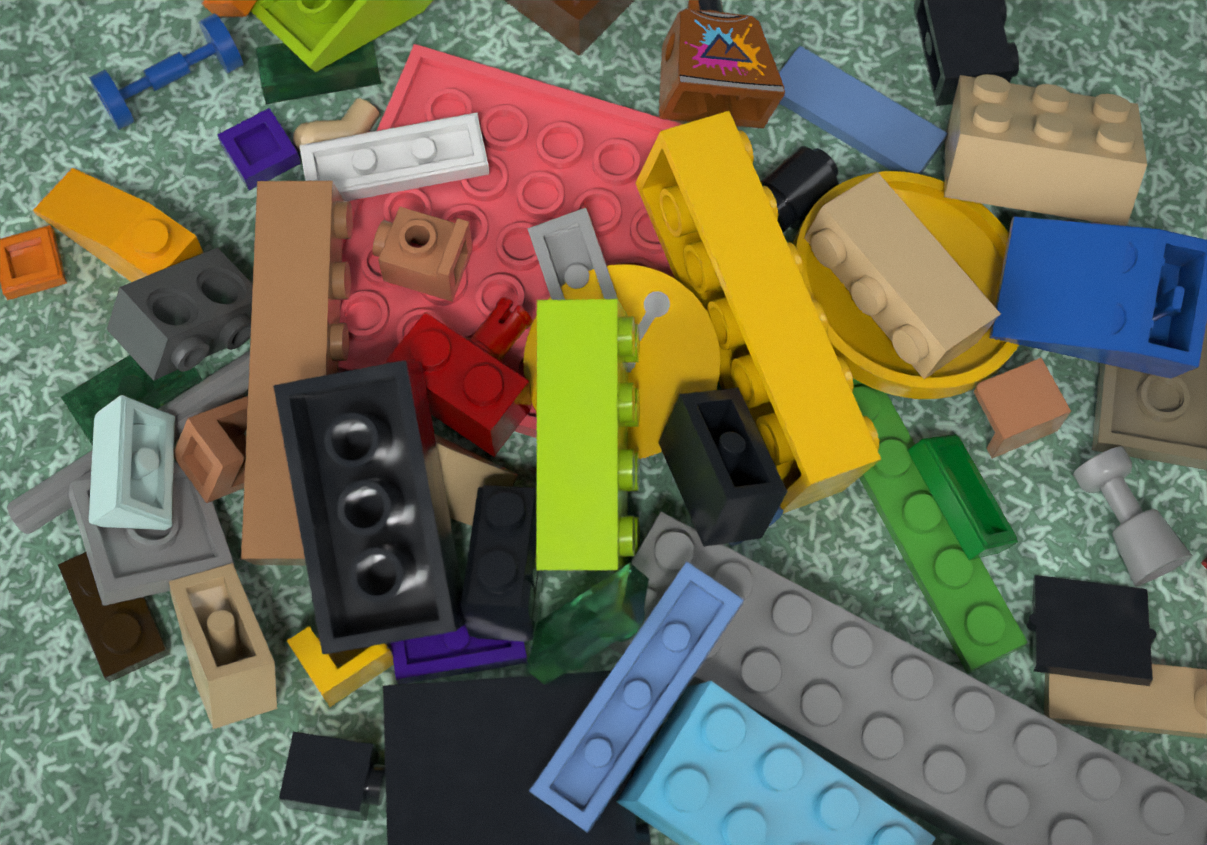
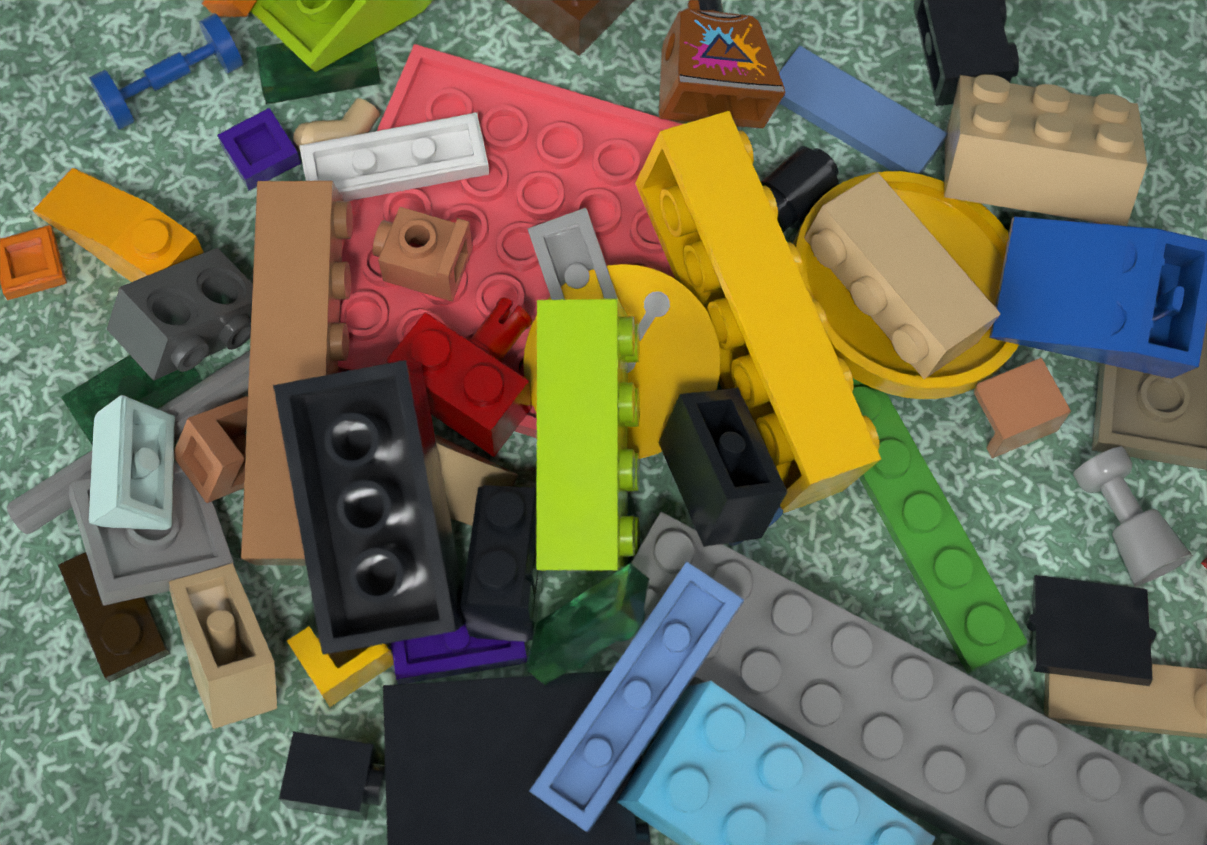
green tile [907,434,1018,560] -> none

